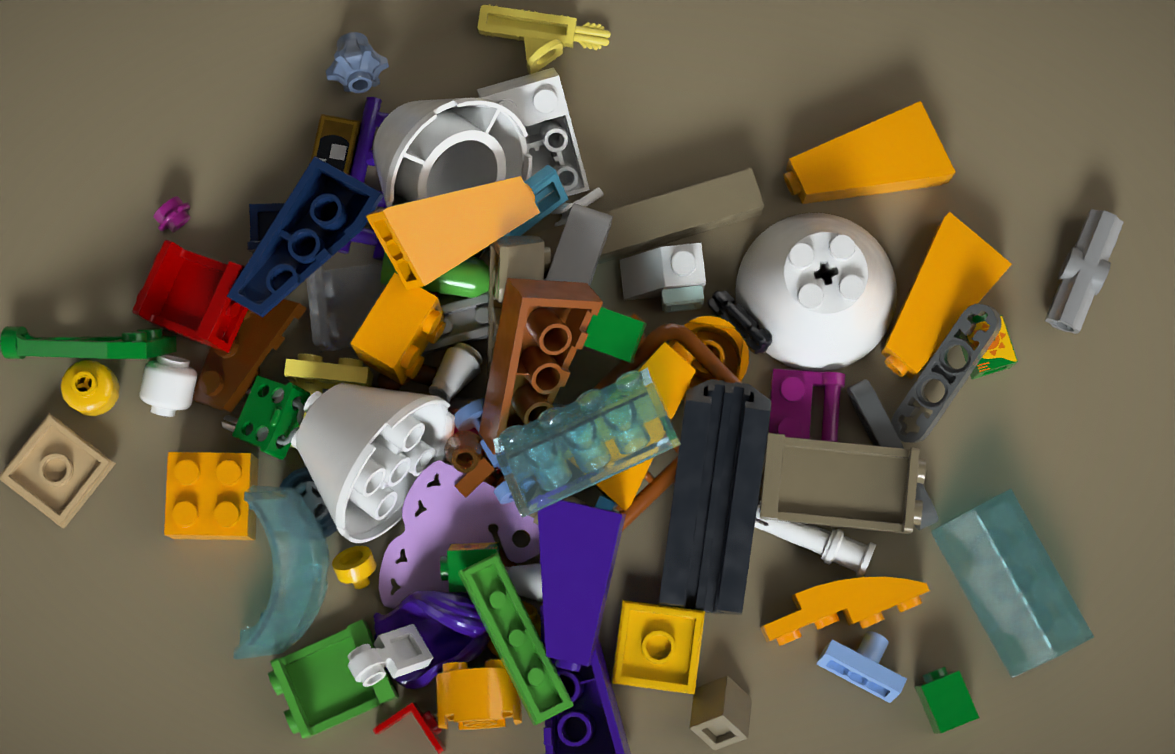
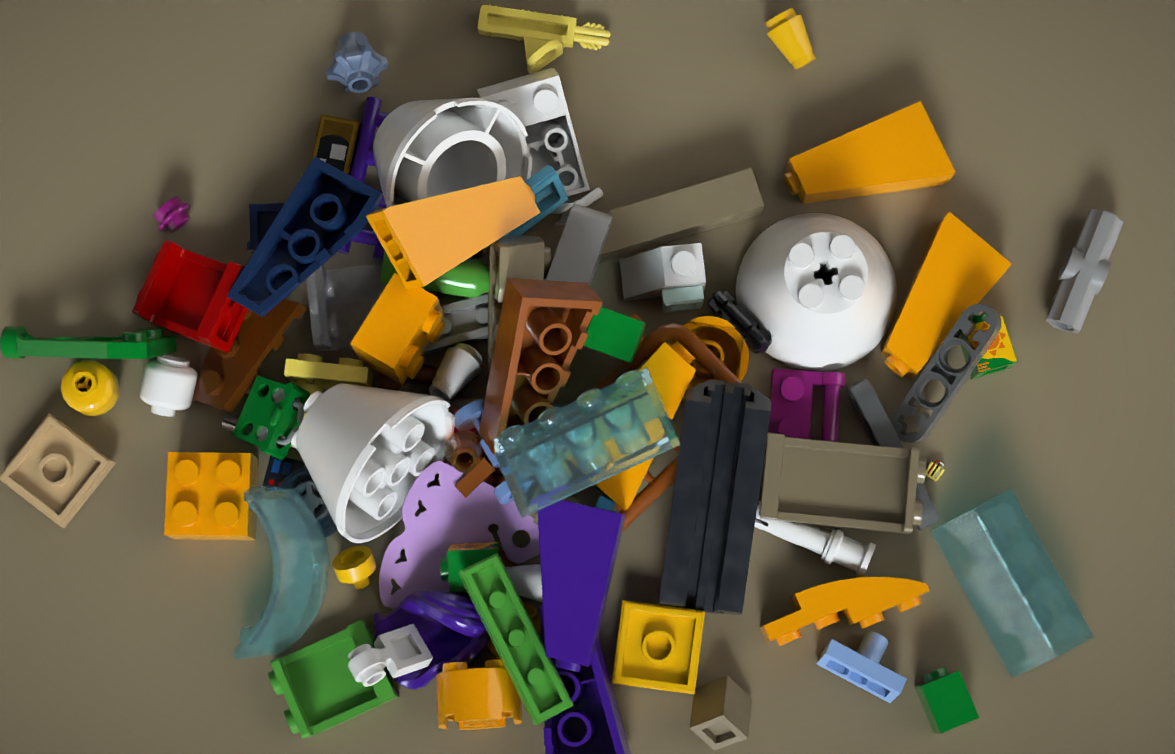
red bracket [372,702,446,754] -> none
none -> black sticker [262,456,305,492]
none -> yellow cone [765,8,816,70]
none -> light yellow piece [926,460,945,482]

